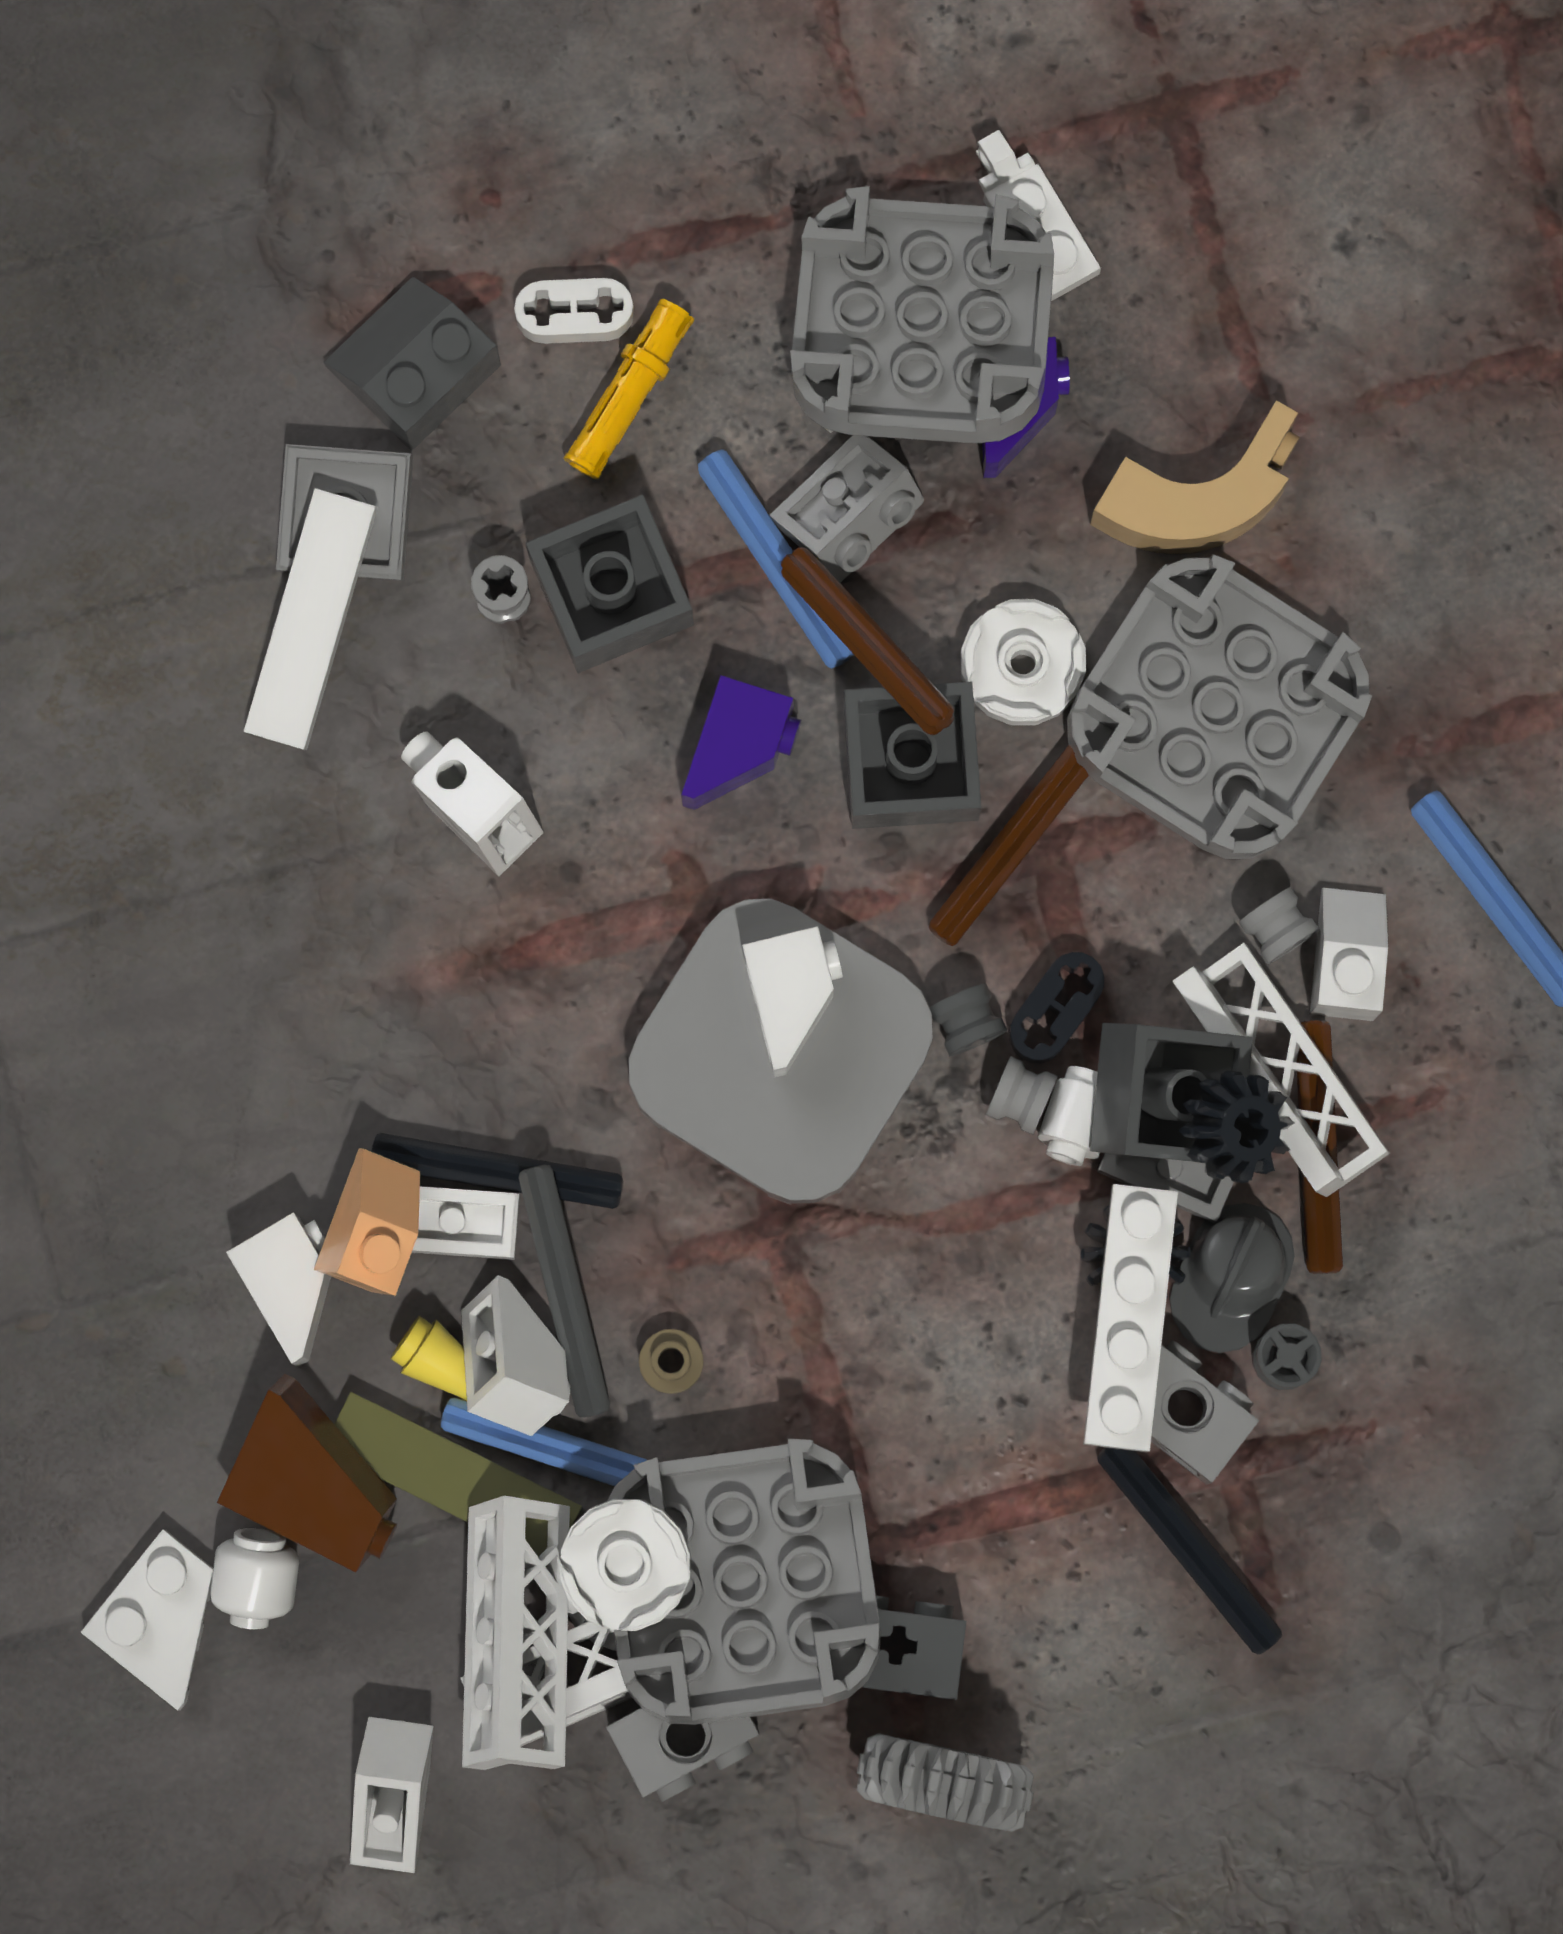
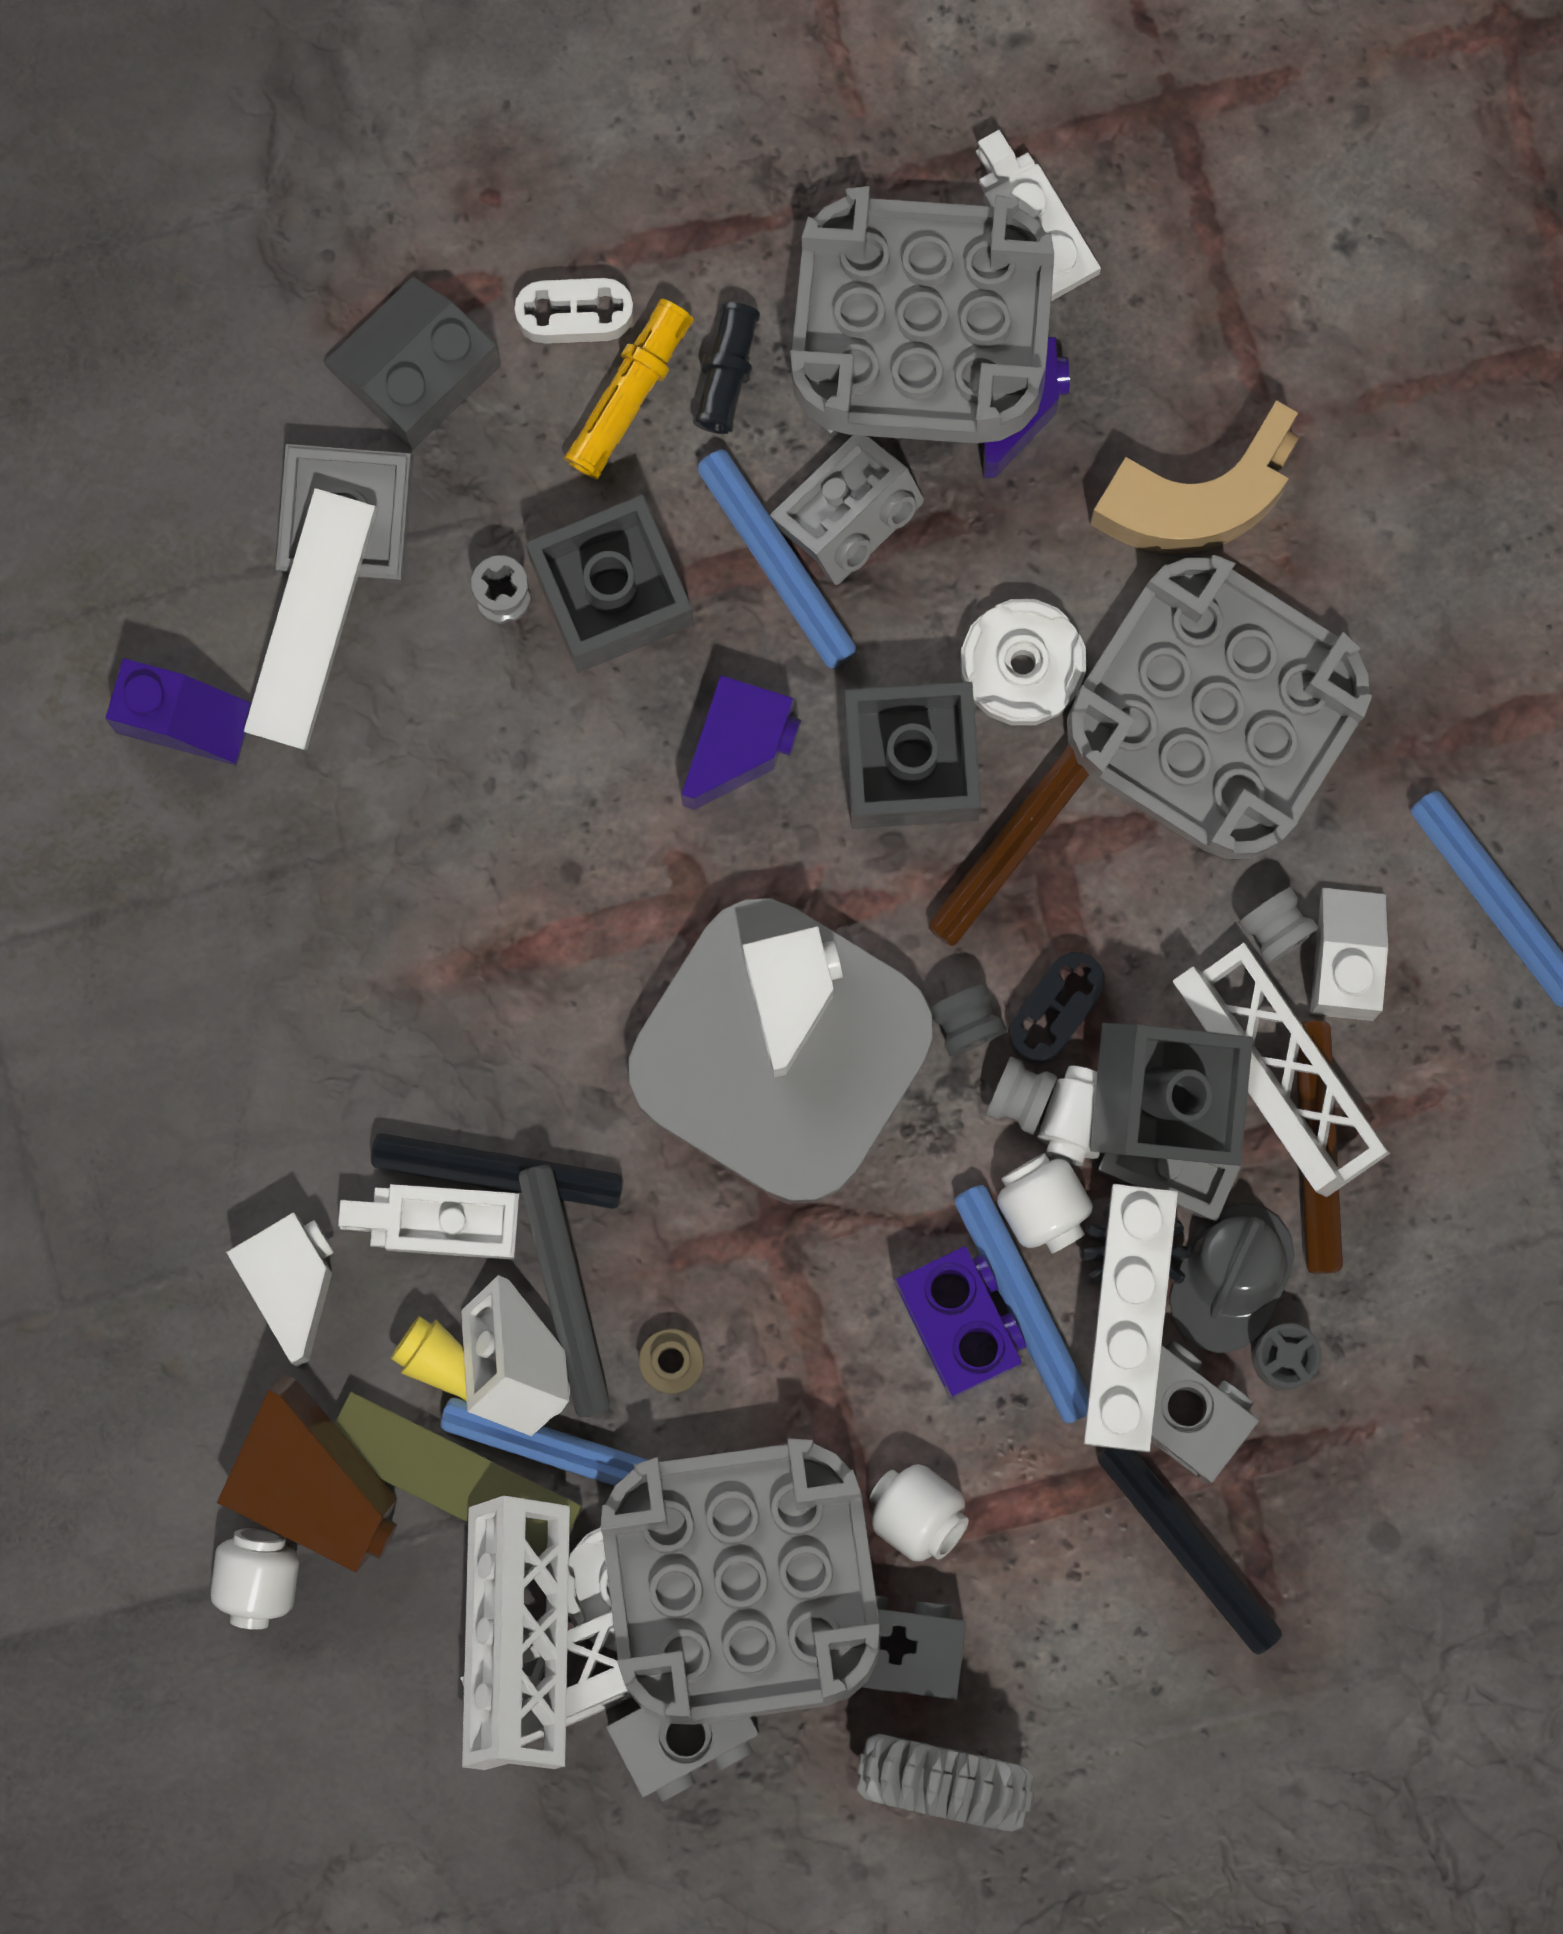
white wing [81,1529,213,1710] -> none
light nougat slope [314,1148,420,1296] -> none
white slope [350,1717,433,1873] -> none
white torso [401,731,544,877] -> none
white tile [560,1499,691,1631] -> none
reddish brown axle [781,547,954,735] -> none
black gear [1178,1071,1295,1183] -> none
none -> dark purple slope [105,658,252,766]
none -> black pin [693,302,760,434]
none -> white head [870,1464,969,1561]
none -> dark purple brick [894,1246,1027,1400]
none -> medium blue axle [955,1185,1089,1424]
none -> white head [997,1153,1093,1253]

